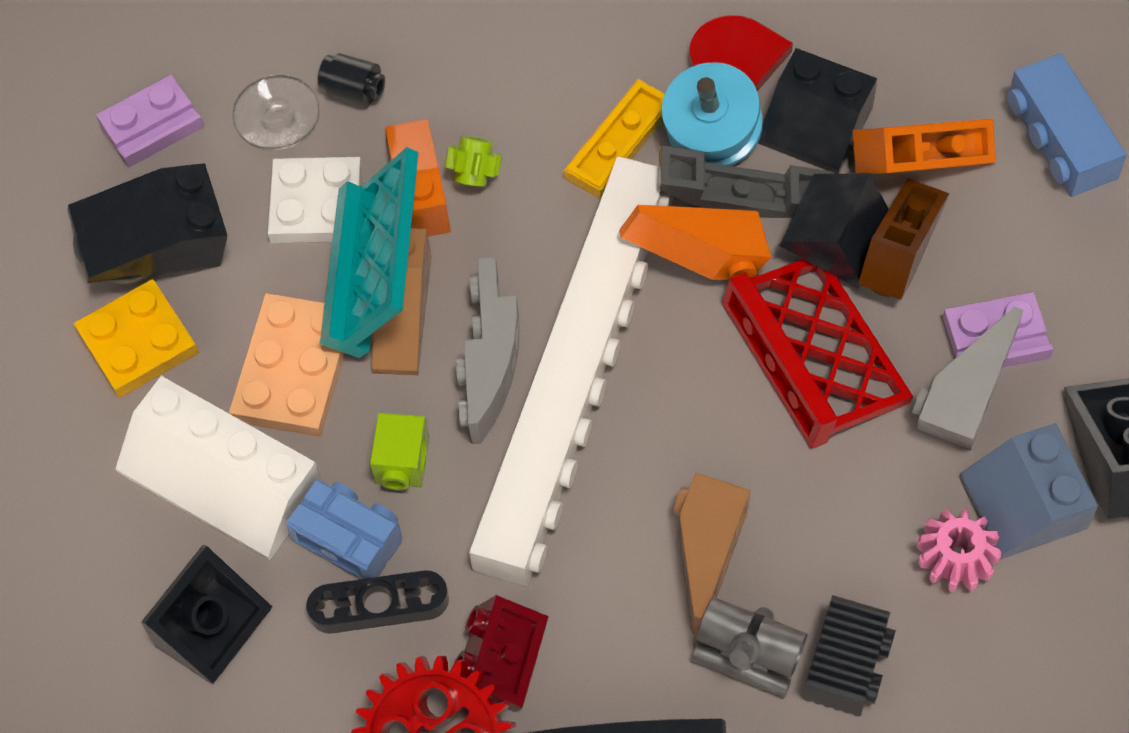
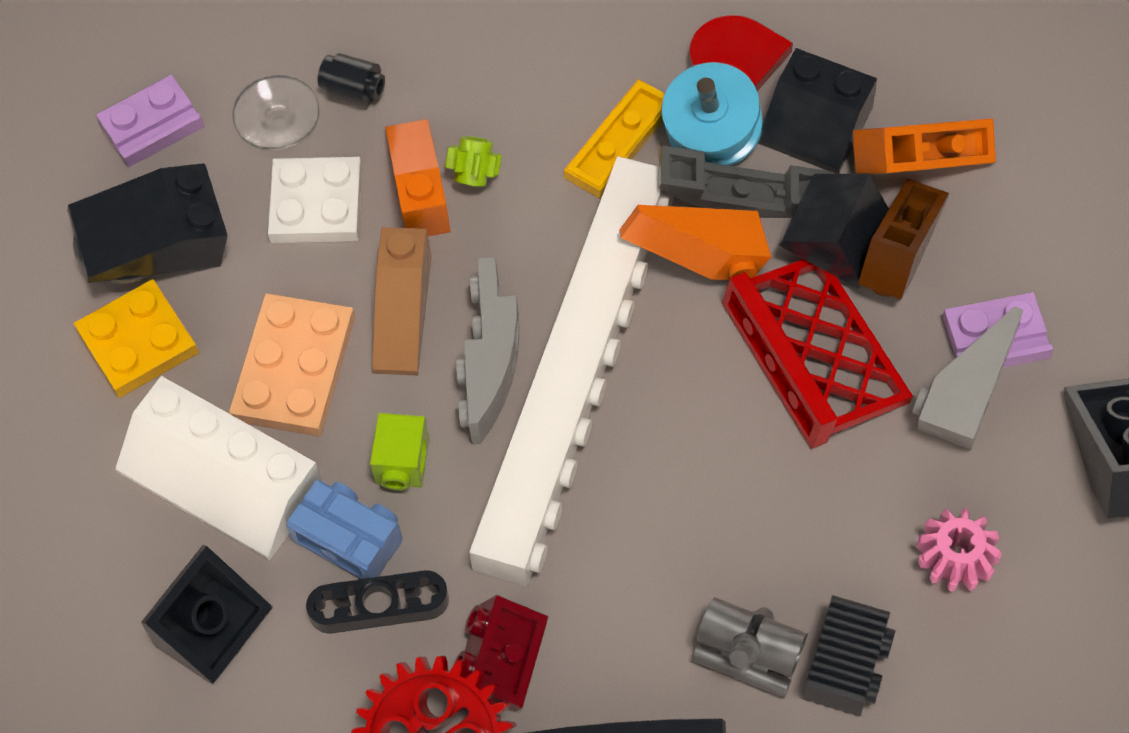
teal fence [320,147,419,358] -> none
medium nougat slope [673,472,751,635] -> none
sand blue slope [960,423,1098,560] -> none
medium blue brick [1007,53,1127,197] -> none

